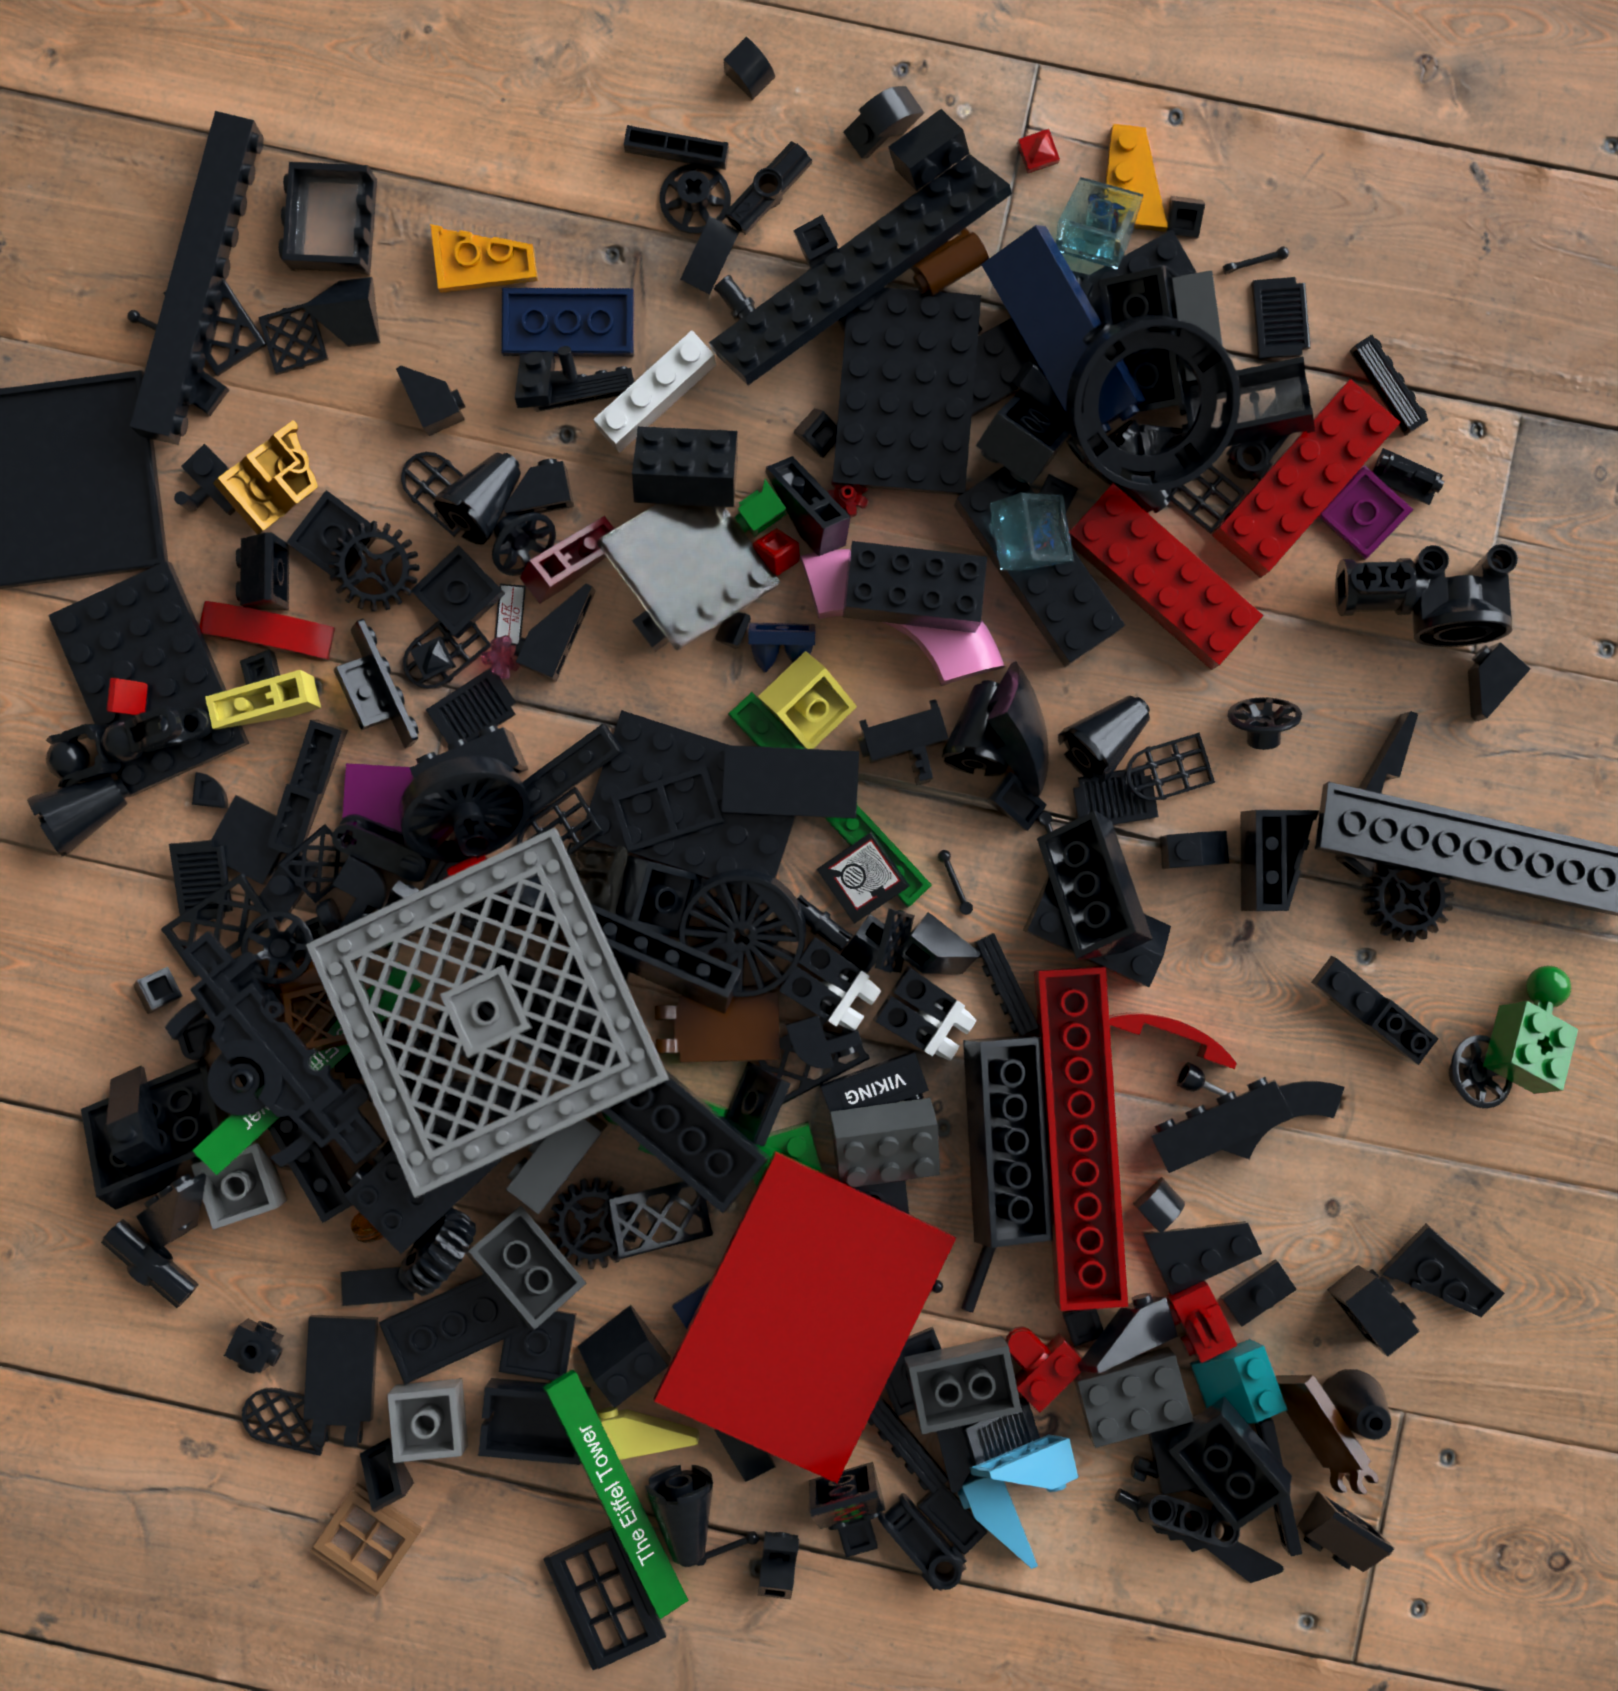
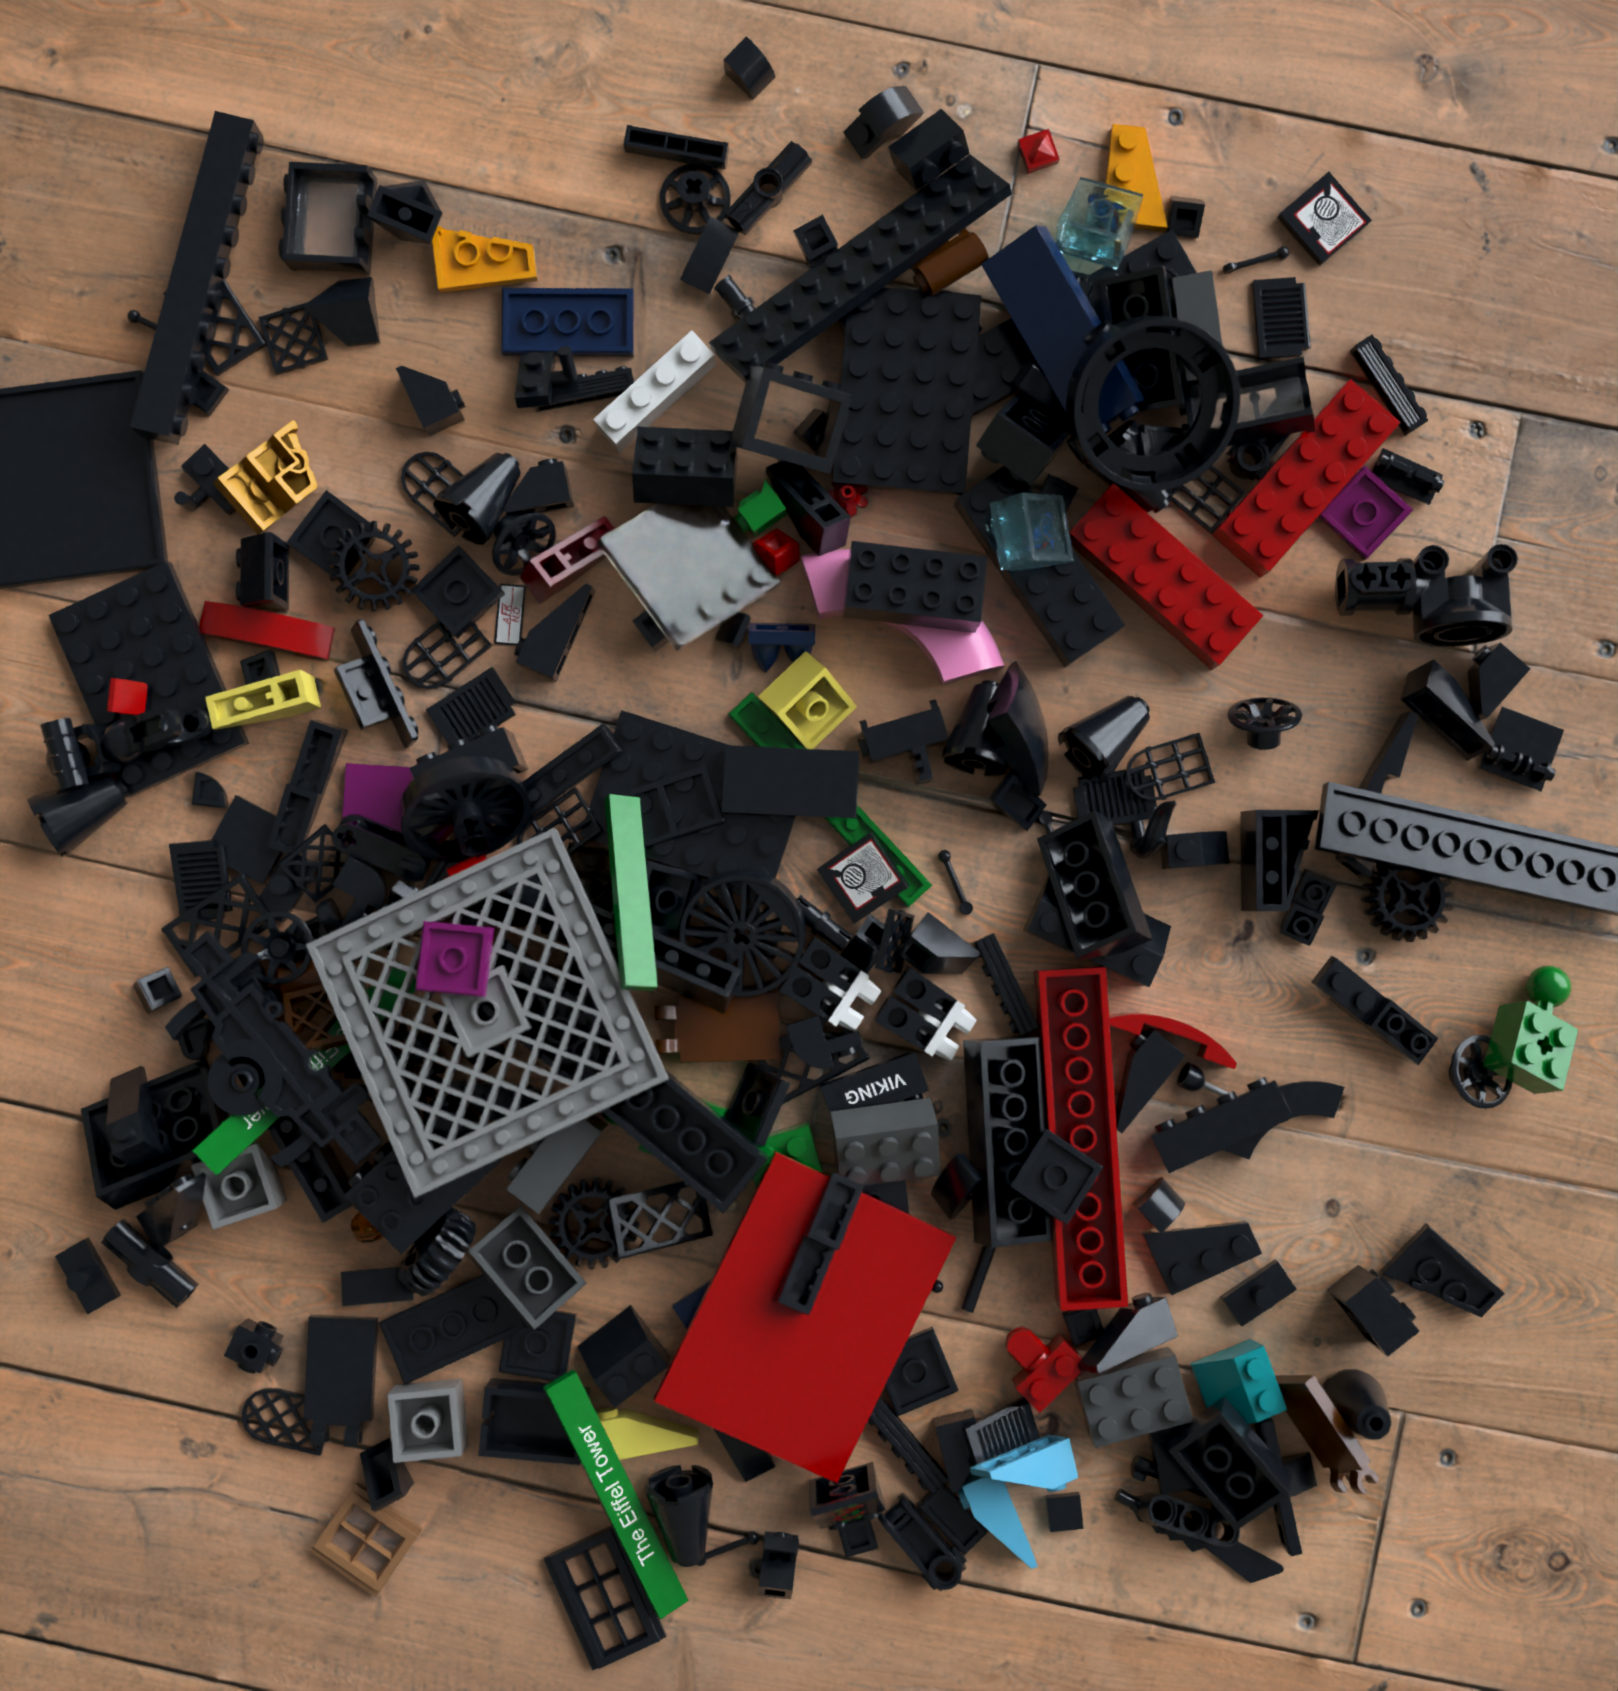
black tile [410,636,456,681] -> none
clear pink plant [481,635,519,679] -> none
dark grey brick [904,1336,1022,1434] -> none
red brick [1166,1281,1238,1363] -> none
black slope [1297,1491,1394,1572] -> none
none -> black axle [40,718,90,792]
none -> black tile [55,1237,121,1315]
none -> black slope [367,180,443,244]
none -> magenta tile [415,921,494,997]
none -> tile [604,794,657,991]
none -> black window [729,361,852,474]
none -> black slope [772,1172,864,1315]
none -> black slope [931,1153,984,1220]
none -> black tile [1008,1129,1103,1225]
none -> black tile [1045,1492,1084,1532]
none -> black slope [1115,1028,1186,1133]
none -> black piece [1129,801,1177,858]
none -> tile [1277,172,1372,266]
none -> black slope [1279,868,1337,946]
none -> black slope [1281,1451,1317,1497]
none -> black slope [1400,659,1495,761]
none -> black hinge [1479,707,1564,792]

